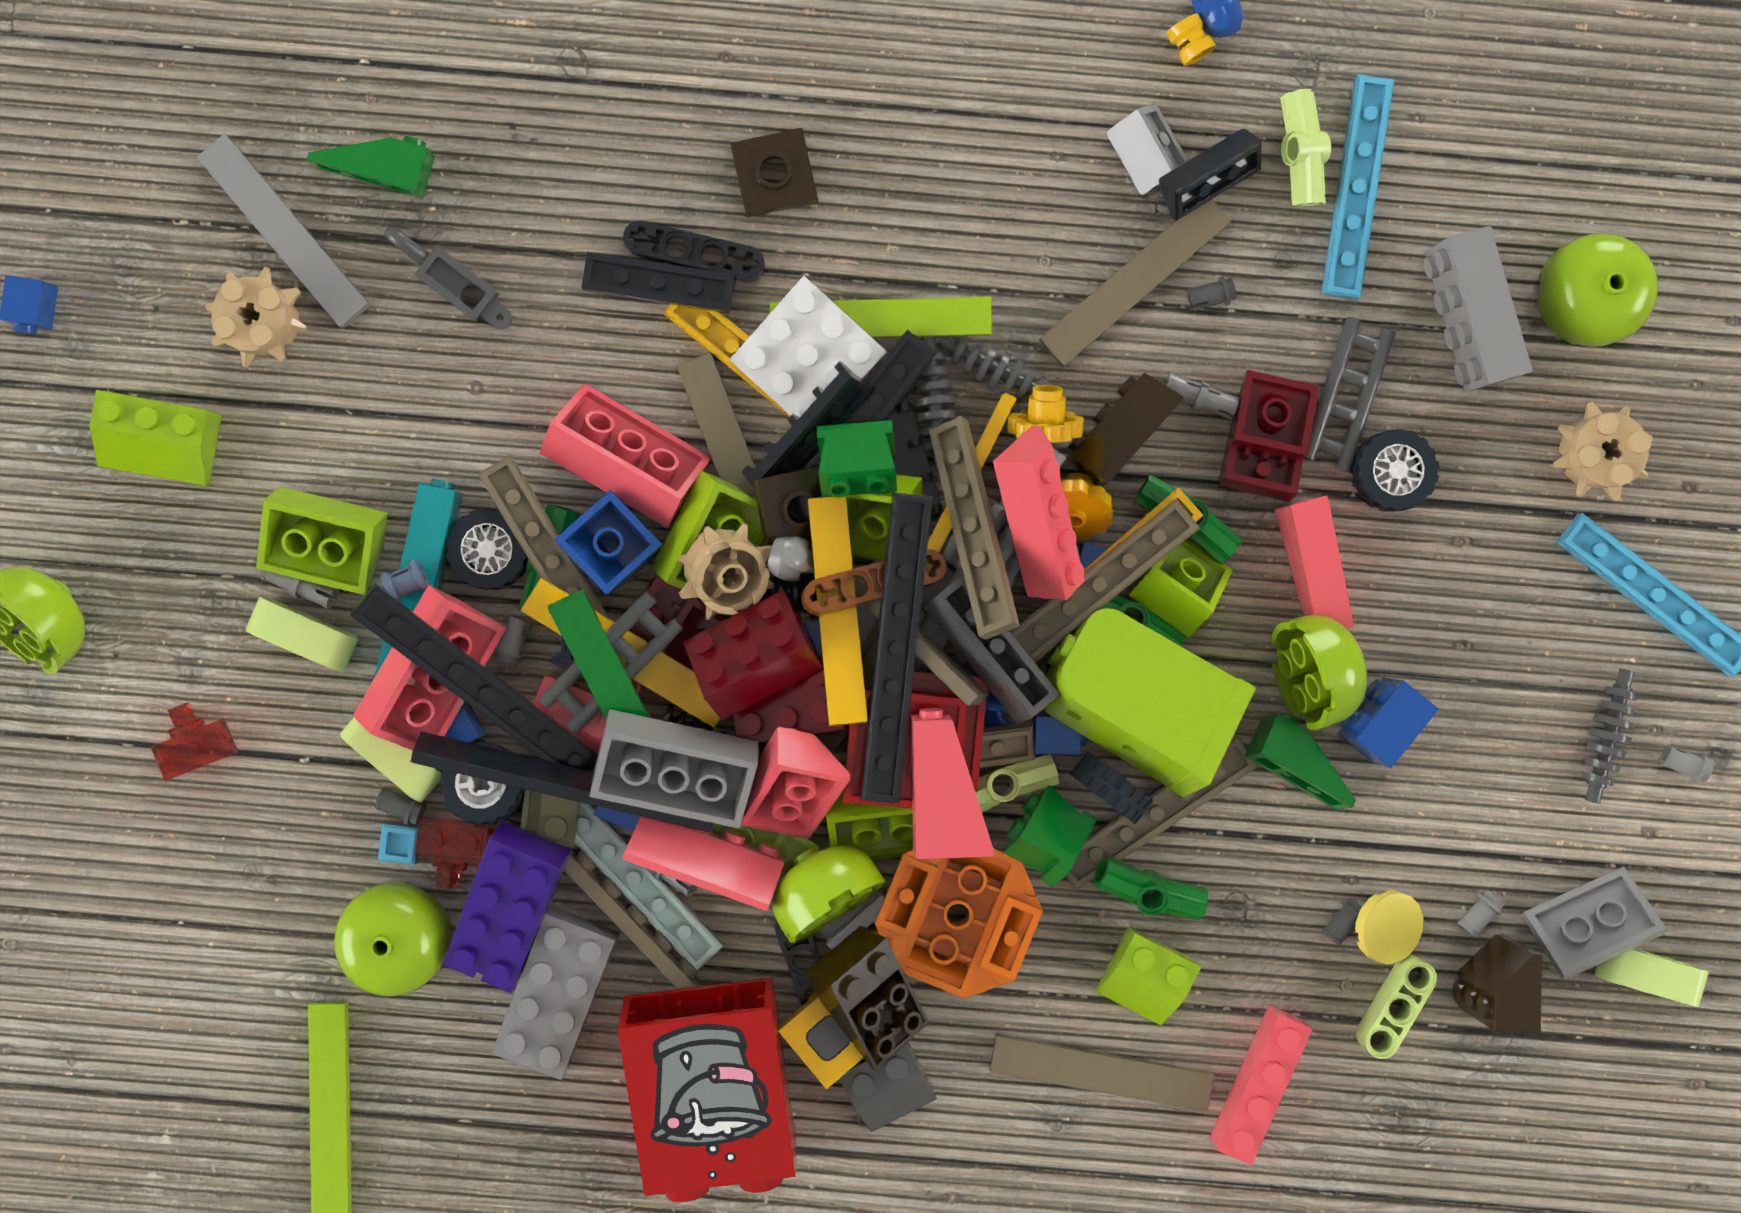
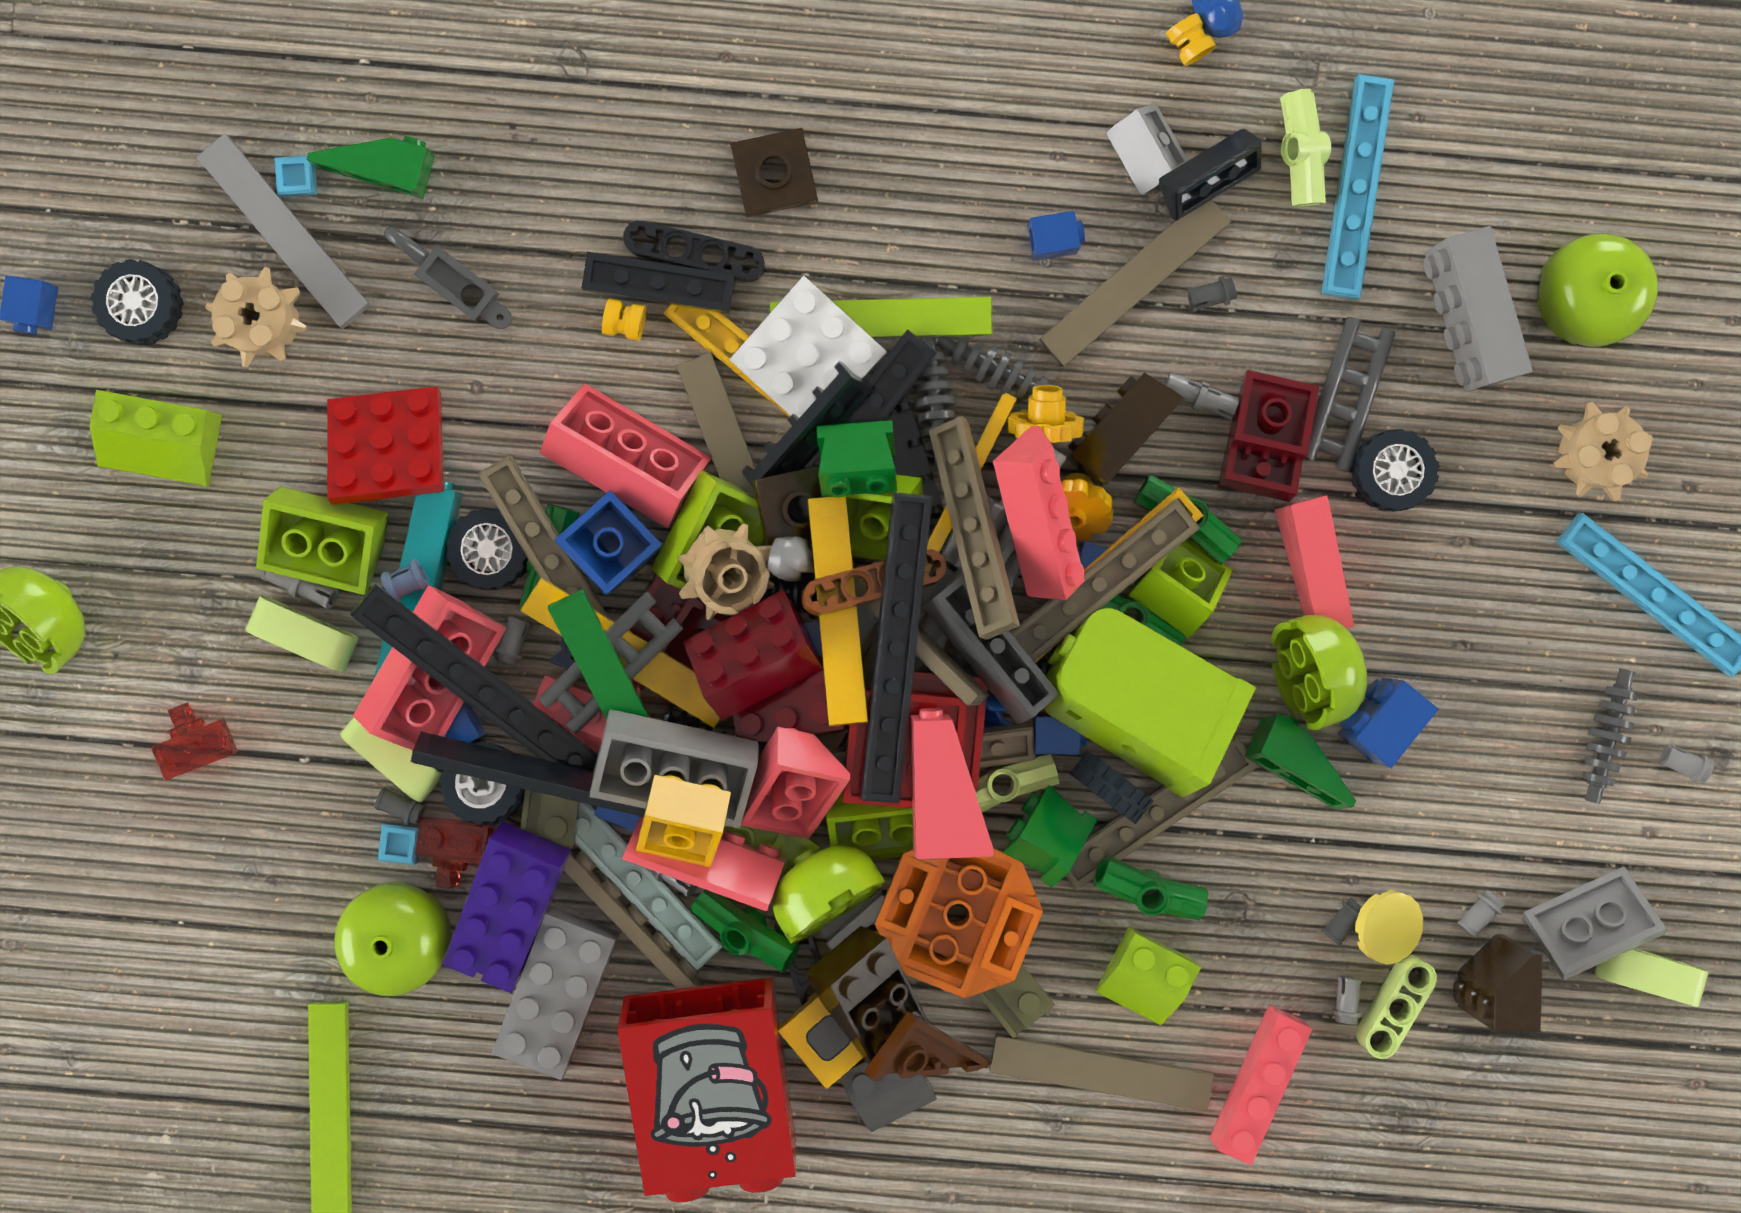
none -> black wheel [91,259,184,345]
none -> medium azure tile [274,155,318,197]
none -> red plate [327,386,444,505]
none -> yellow wheel [602,298,647,342]
none -> yellow slope [636,775,731,868]
none -> green piece [690,889,800,973]
none -> reddish brown wing [864,1012,991,1081]
none -> olive plate [977,964,1055,1039]
none -> blue brick [1027,211,1085,261]
none -> light grey pin [1332,976,1362,1024]

